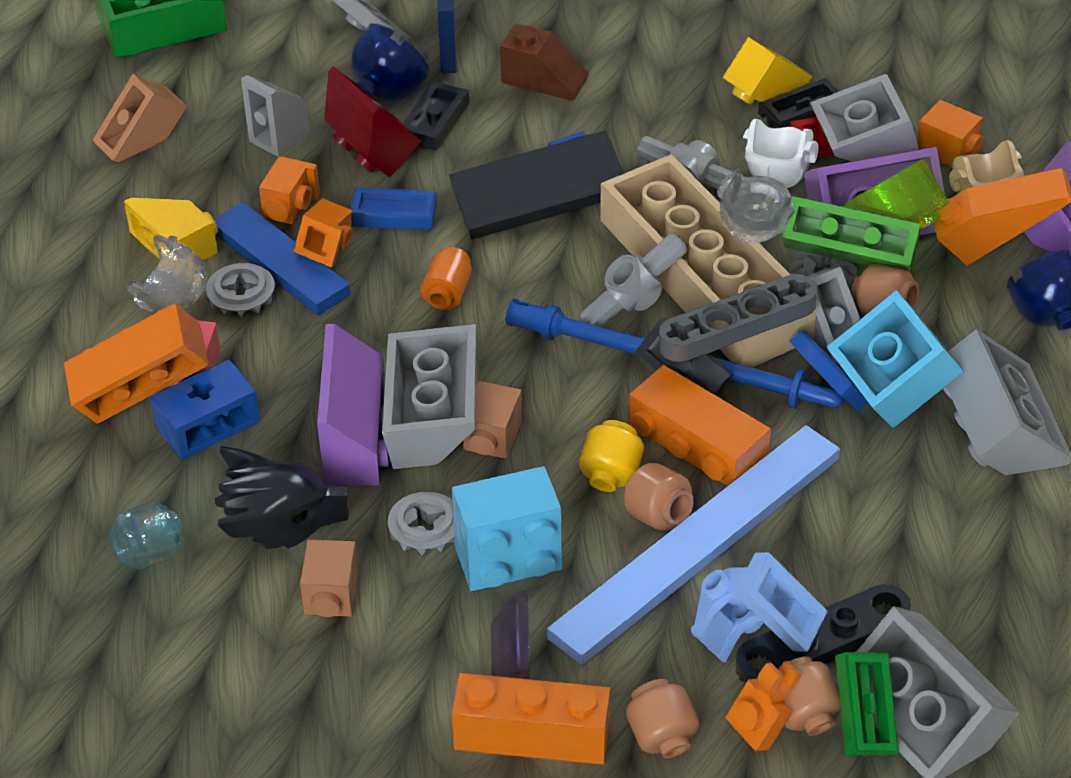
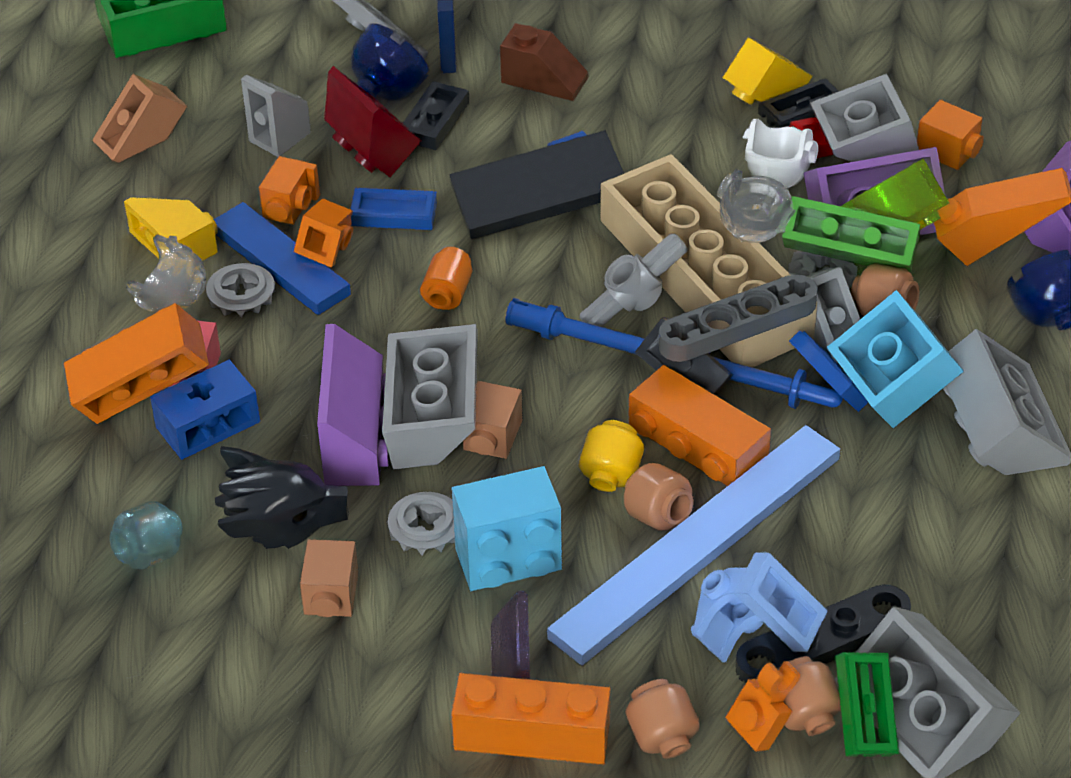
light grey axle [637,136,749,198] -> none
tan cap [949,140,1024,193] -> none

